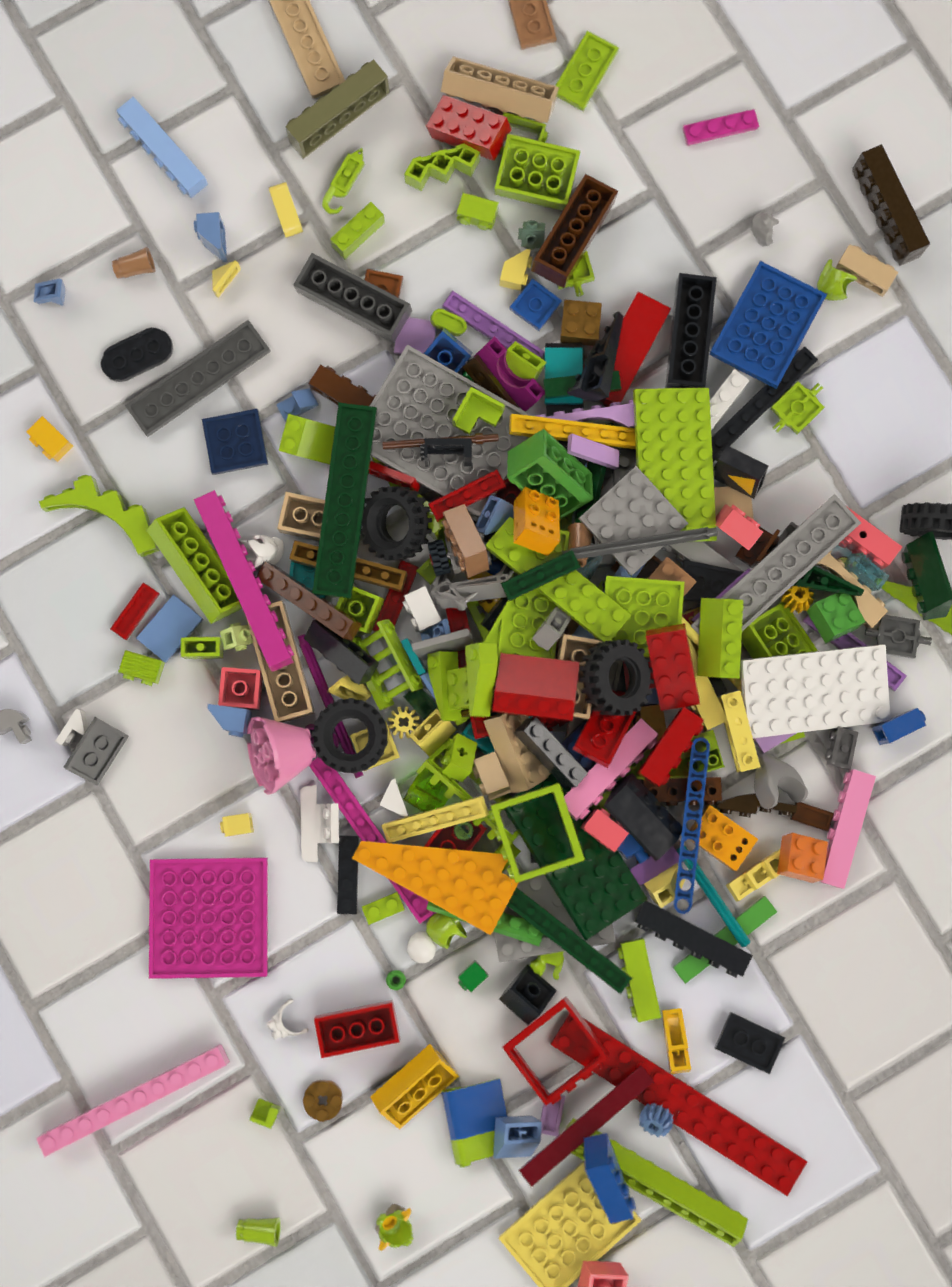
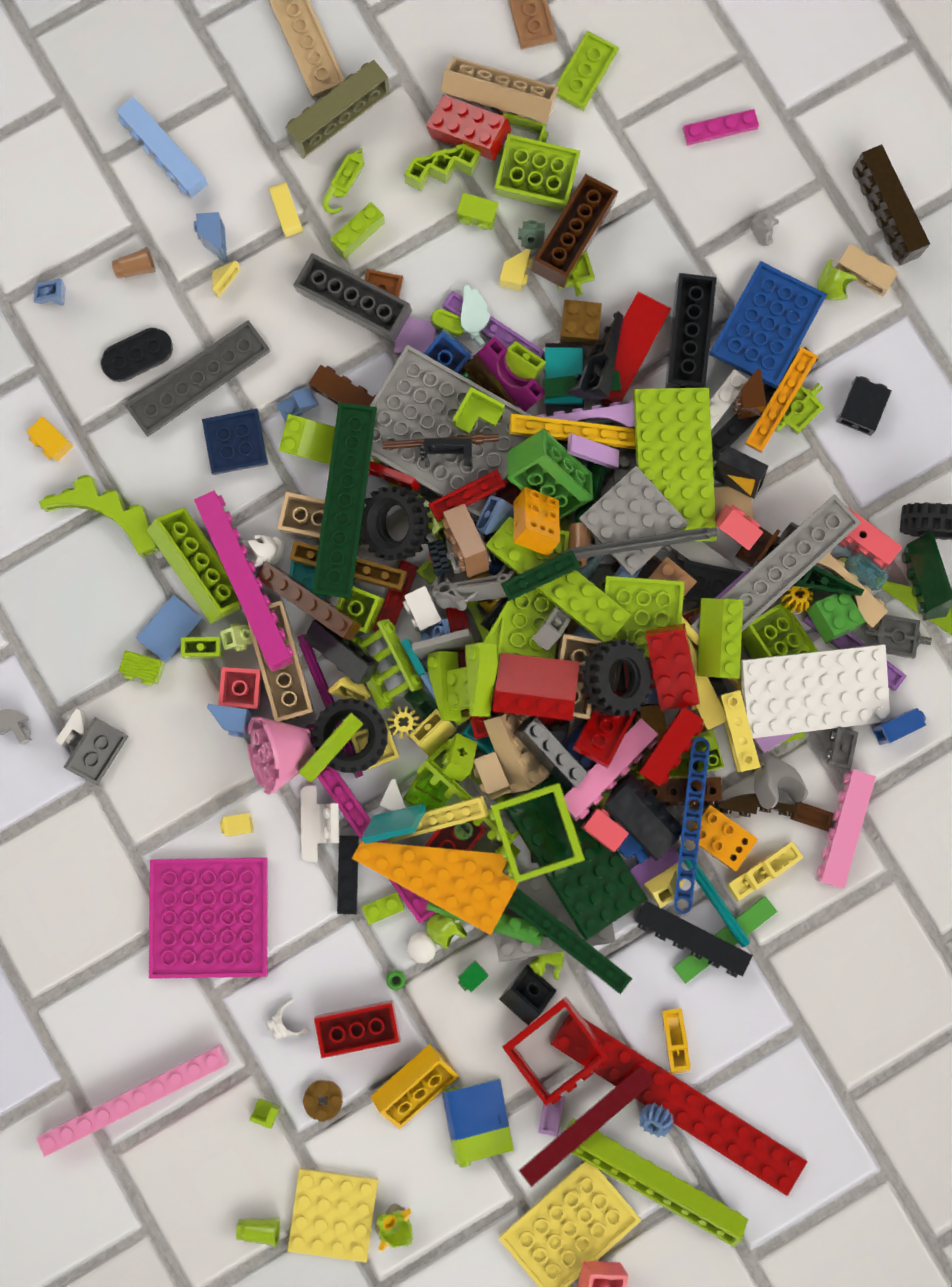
red plate [110,582,160,641] -> none
medium blue slope [493,1115,542,1159] -> none
blue plate [510,278,562,331] -> none
blue wedge [584,1133,636,1224] -> none
lime brick [617,938,661,1023] -> none
black plate [714,1012,785,1074] -> none
orange brick [777,833,828,883] -> none
none -> light yellow plate [288,1168,378,1262]
none -> lime slope [299,713,363,782]
none -> teal tile [361,804,426,844]
none -> light aqua animal [460,285,490,348]
none -> reddish brown slope [733,369,766,419]
none -> light orange plate [745,347,818,454]
none -> black panel [836,376,892,436]

